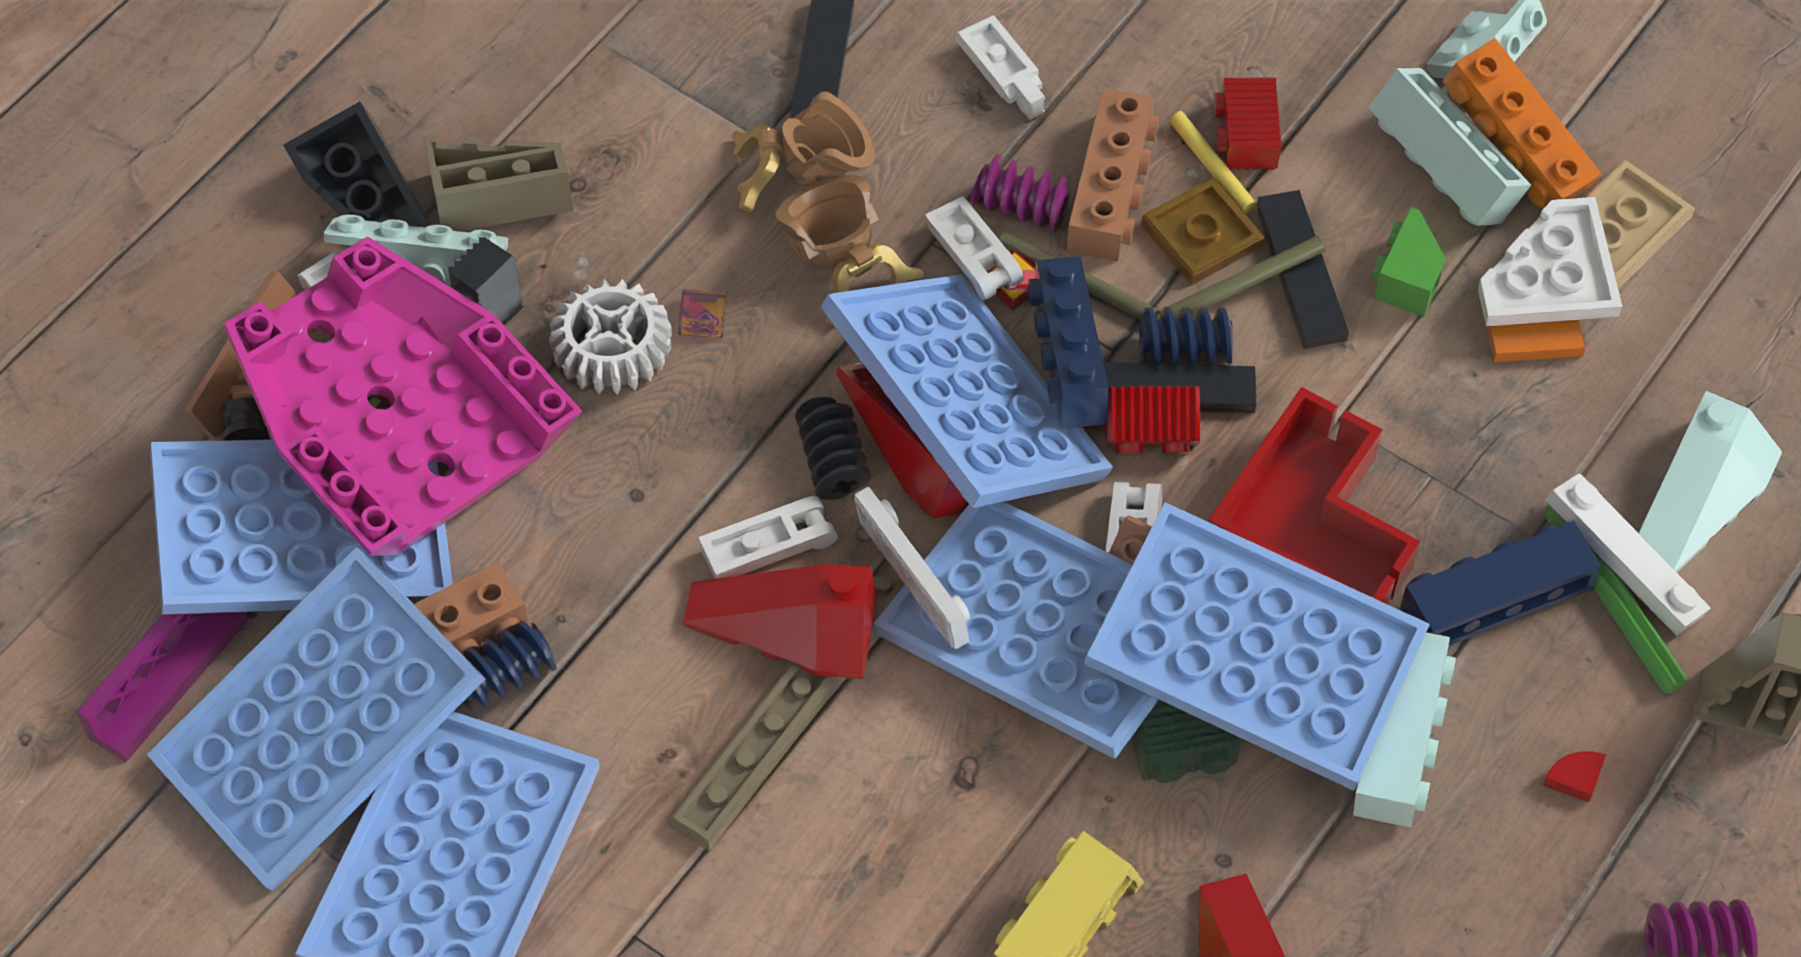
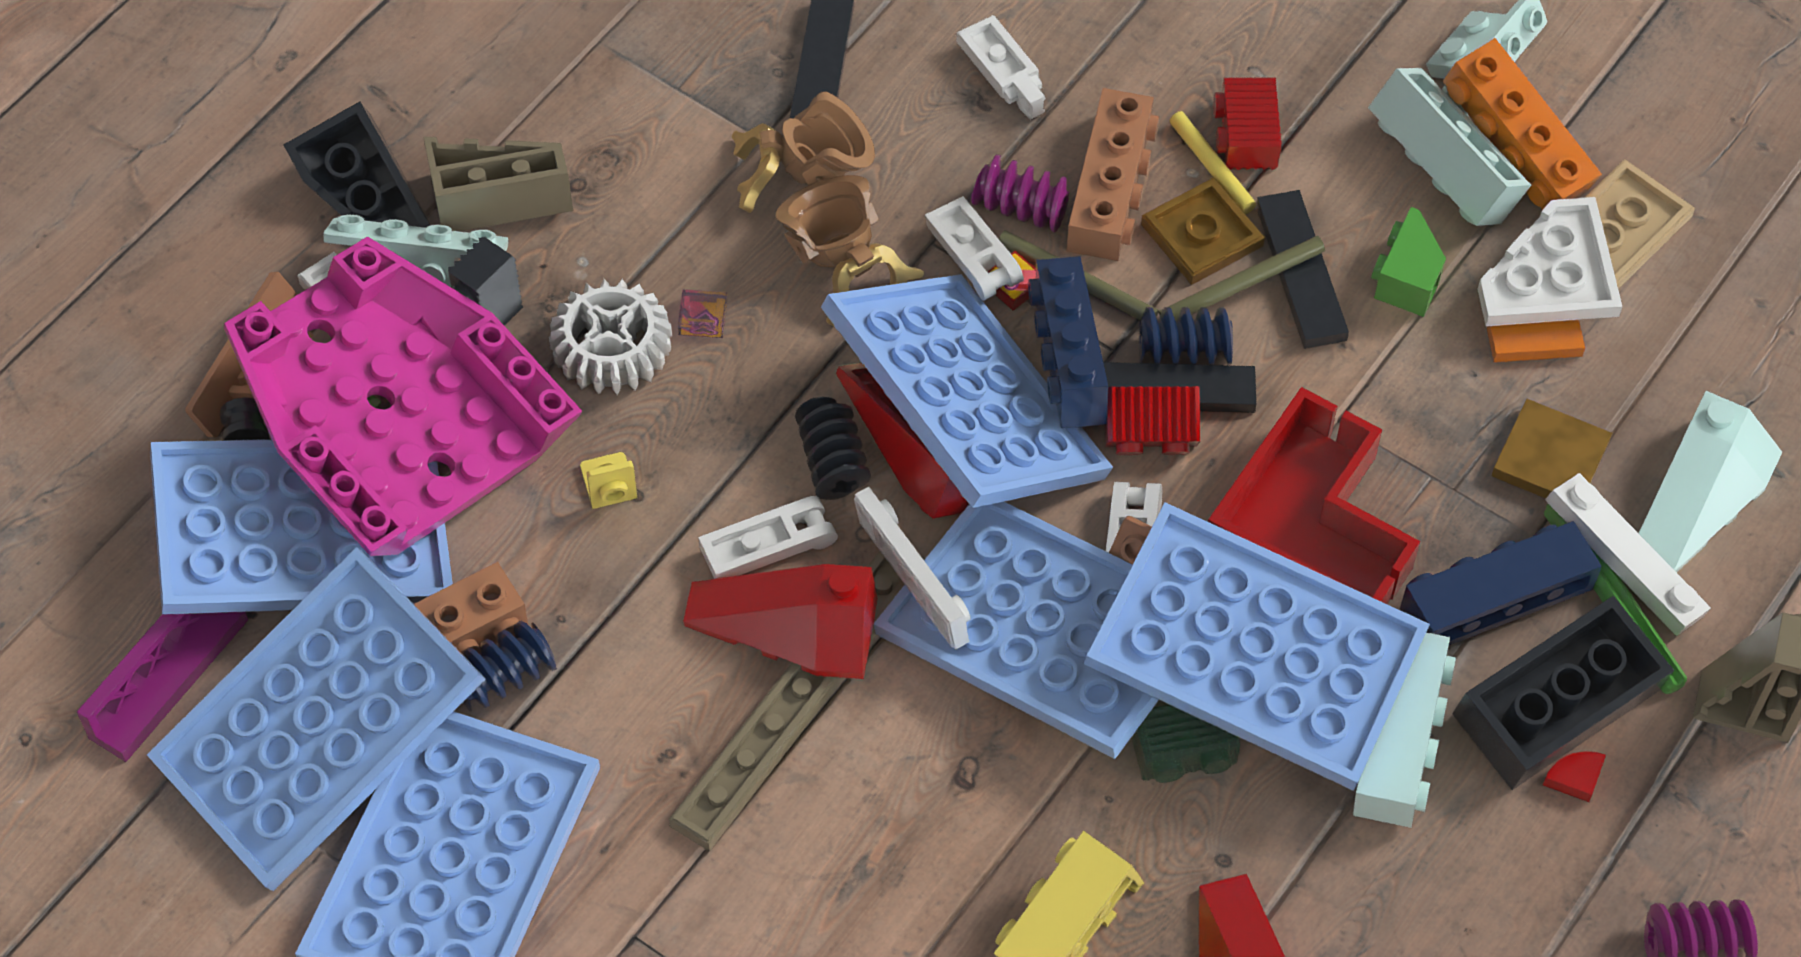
none -> light yellow bracket [580,452,637,509]
none -> black brick [1452,596,1675,790]
none -> pearl gold tile [1491,399,1613,498]

